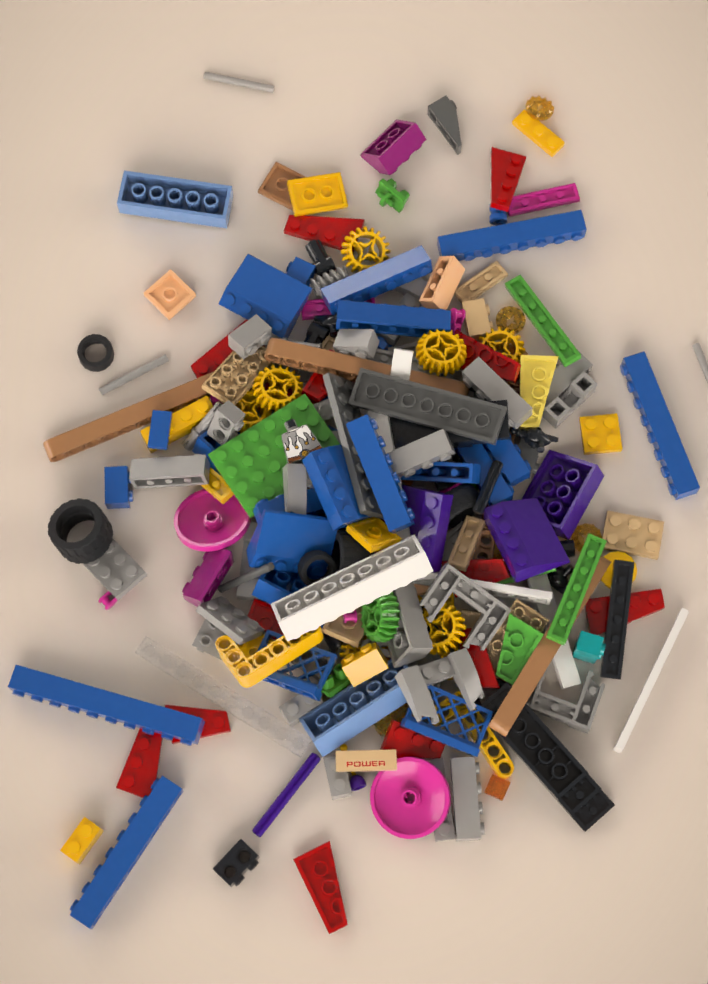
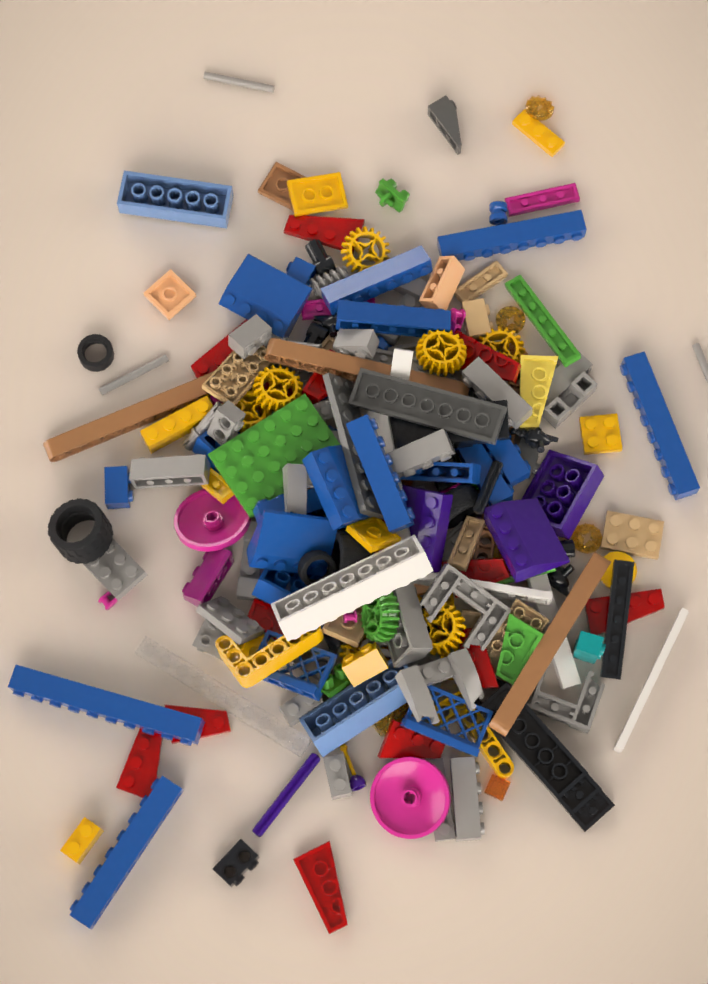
blue tile [148,410,172,450] -> none
dark grey bar [218,562,274,593] -> none
torso [281,419,322,464] -> none
tan tile [335,749,397,772] -> none
magenta slope [360,119,427,175] -> none
red wing [490,147,526,212] -> none
bright green plate [546,533,607,645] -> none

